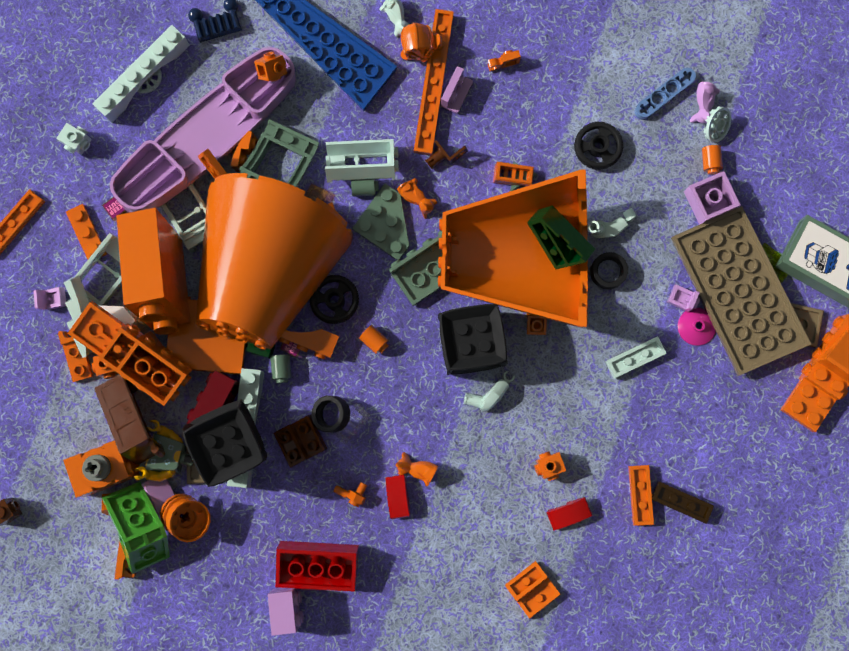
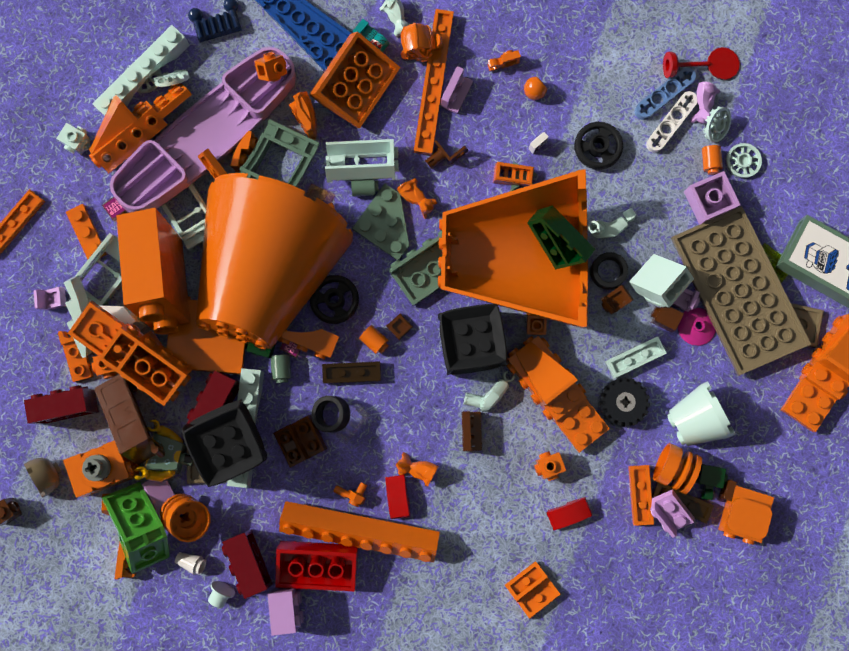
none -> dark red brick [24,385,99,425]
none -> dark tan cylinder [24,458,62,498]
none -> orange wedge [88,83,192,174]
none -> light aqua wheel [154,70,190,87]
none -> white cone [175,552,206,575]
none -> light aqua piece [208,581,235,608]
none -> dark red brick [222,529,273,599]
none -> orange brick [279,501,440,563]
none -> orange slope [289,91,317,140]
none -> orange slope [309,31,401,129]
none -> dark brown plate [322,361,381,384]
none -> teal leg [352,19,389,52]
none -> reddish brown tile [386,313,413,340]
none -> reddish brown bracket [461,411,482,451]
none -> orange wedge [506,336,610,453]
none -> orange piece [524,76,547,100]
none -> white tile [529,132,549,154]
none -> black wheel [598,378,650,427]
none -> reddish brown bracket [601,285,634,315]
none -> light aqua brick [629,254,694,308]
none -> white beam [646,91,697,153]
none -> lavender bracket [650,489,694,538]
none -> reddish brown brick [651,306,684,333]
none -> orange wheel [653,443,702,494]
none -> red piece [663,47,740,80]
none -> light aqua cone [668,381,736,446]
none -> dark green brick [695,464,728,500]
none -> reddish brown tile [718,480,737,501]
none -> orange brick [718,485,774,545]
none -> light aqua wheel [725,143,762,178]

